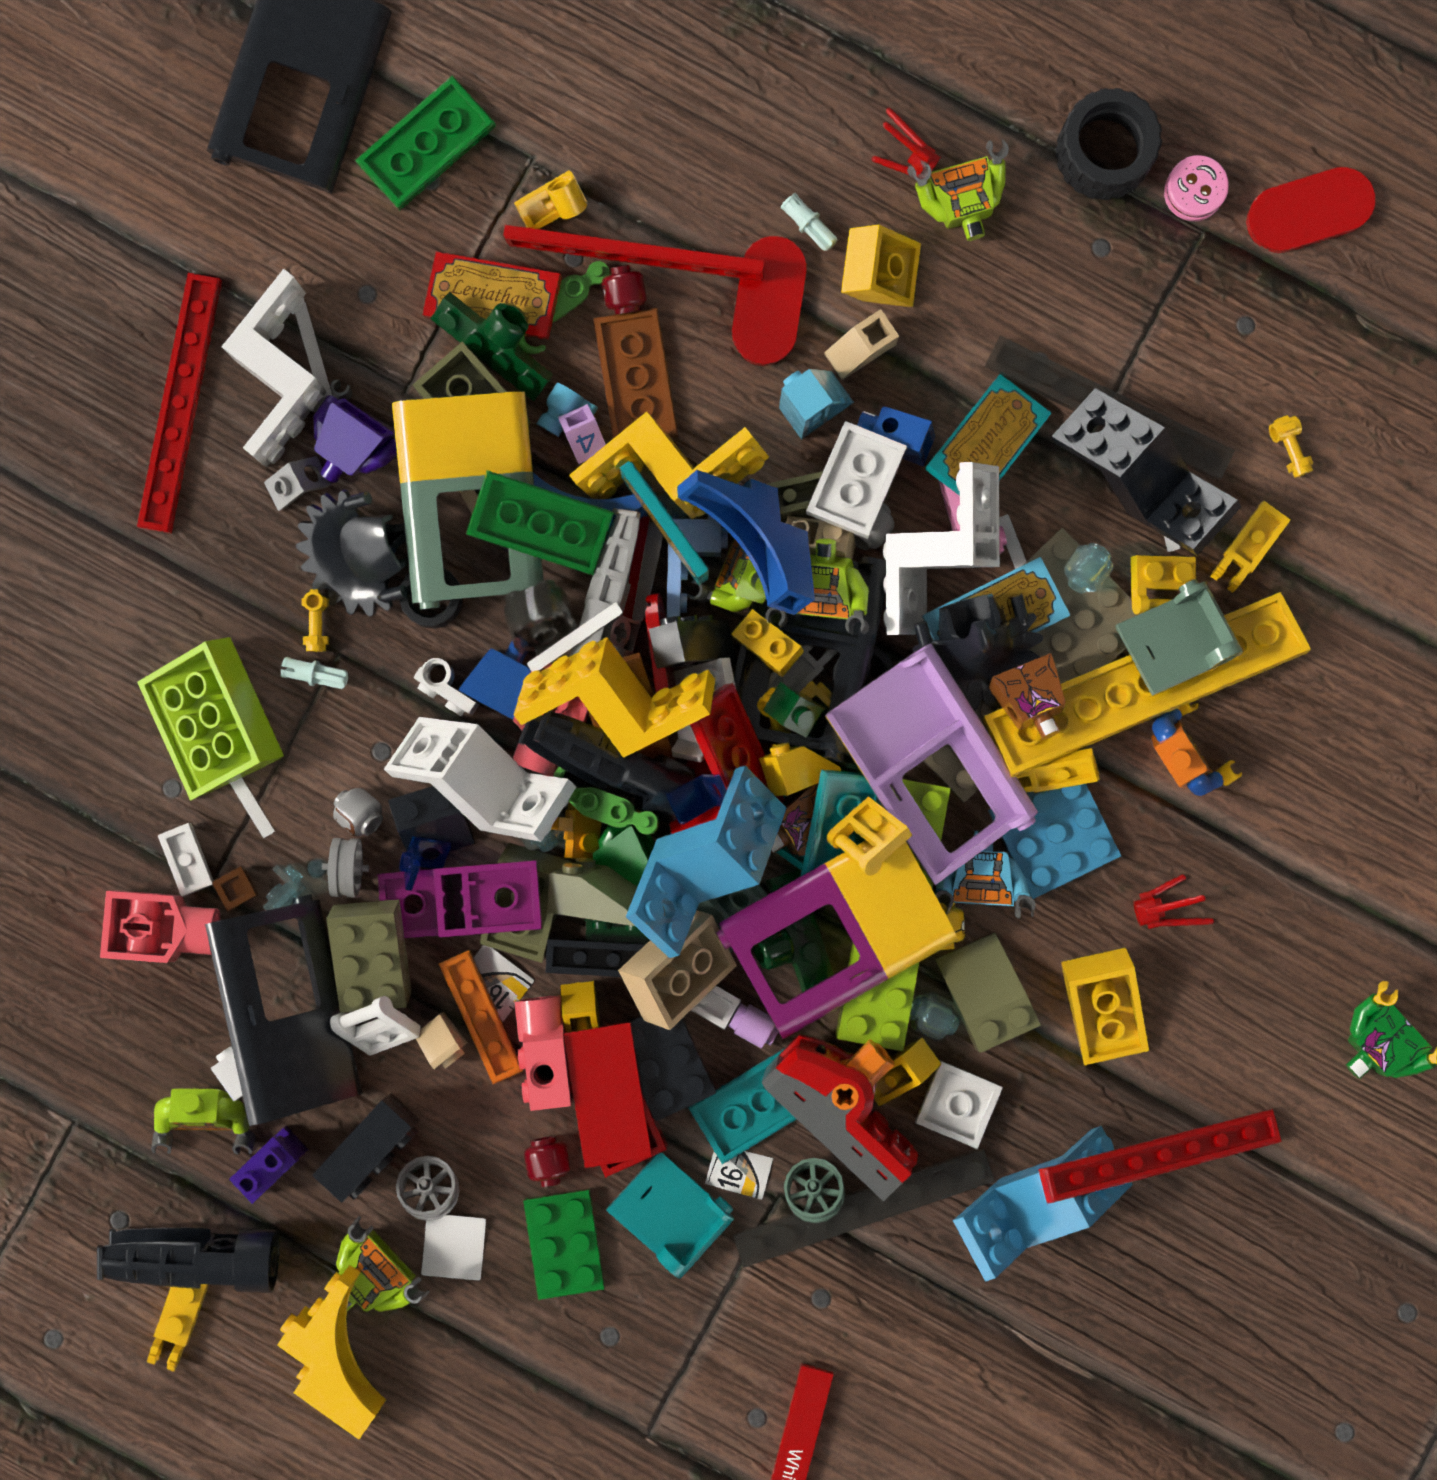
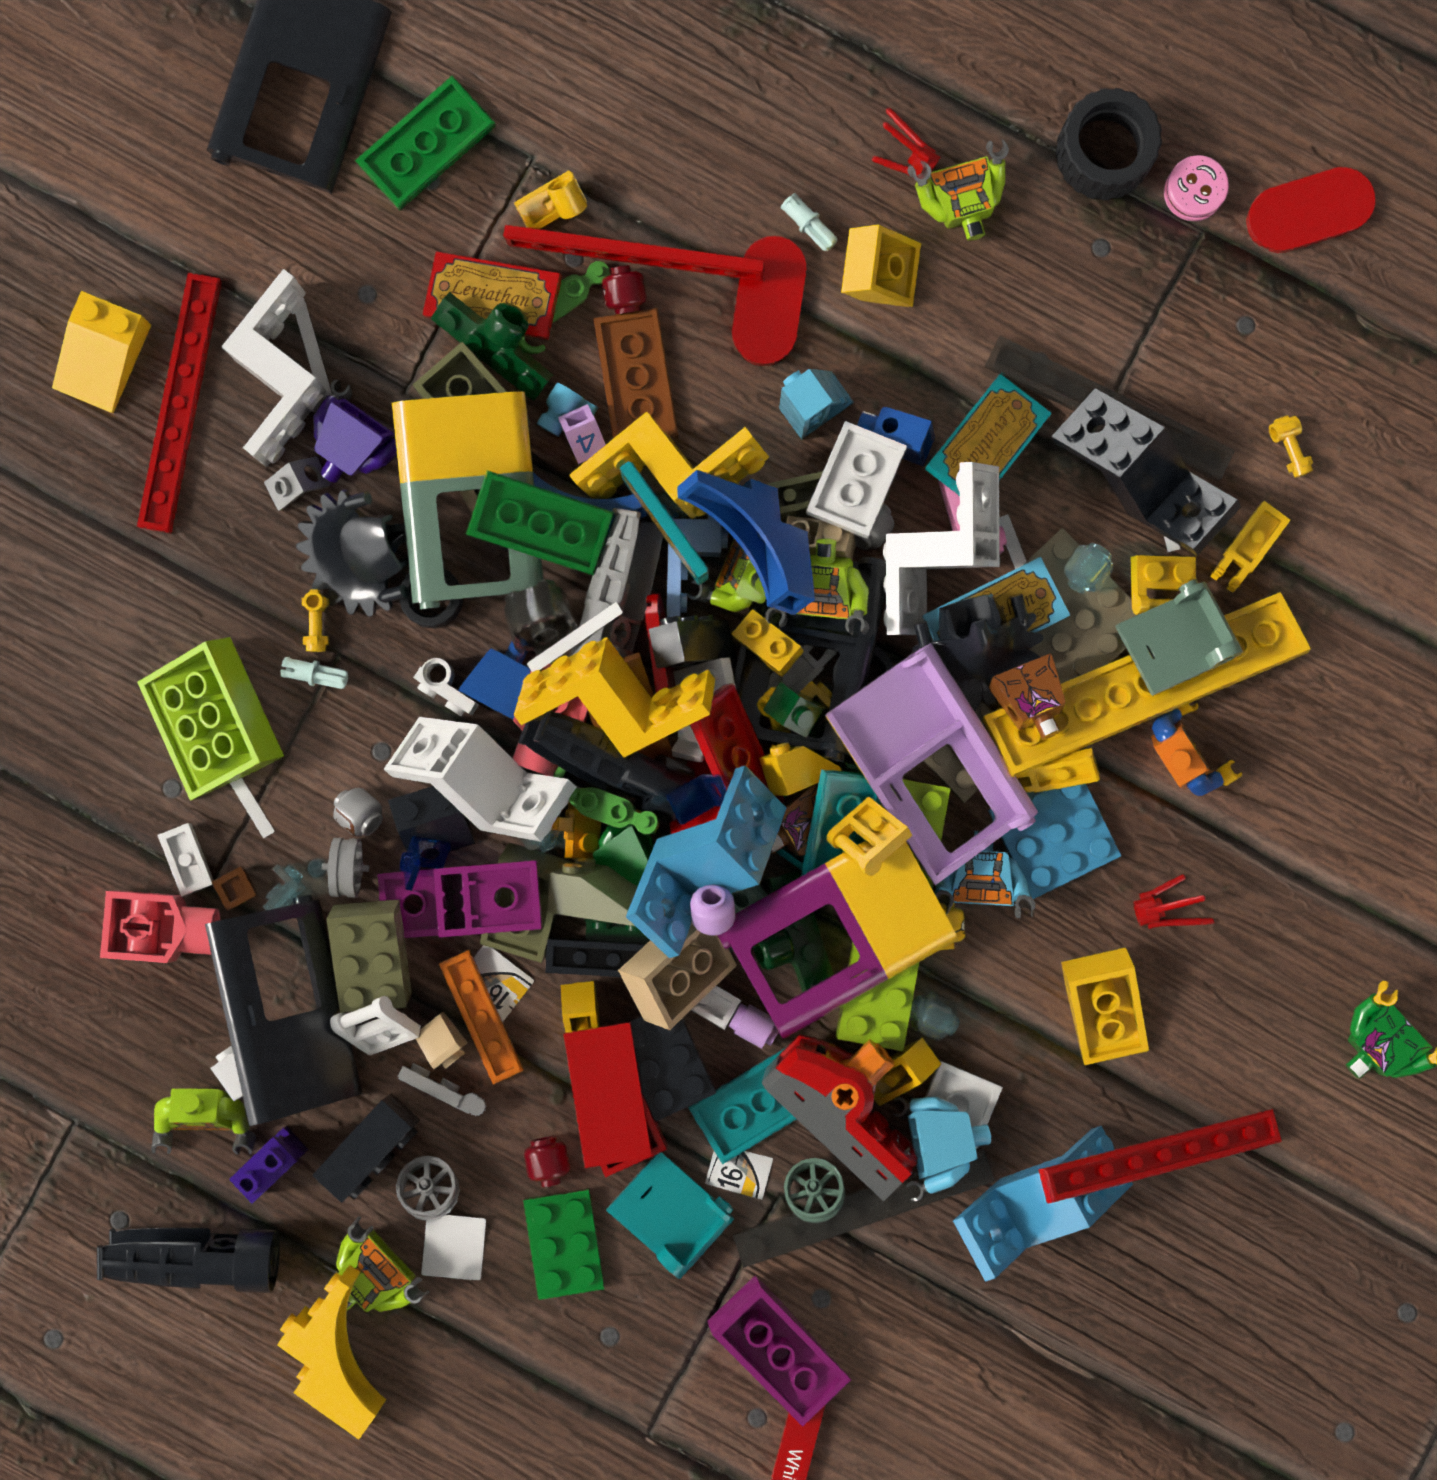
yellow hinge [147,1284,208,1371] -> none
coral brick [514,995,574,1111] -> none
red sticker [623,517,650,619] -> none
tan slope [824,309,899,380] -> none
olive slope [935,932,1041,1053] -> none
none -> yellow slope [52,291,151,414]
none -> light grey hinge [397,1063,487,1117]
none -> lavender head [690,884,735,936]
none -> magenta slope [707,1275,851,1427]
none -> medium azure torso [892,1096,991,1201]

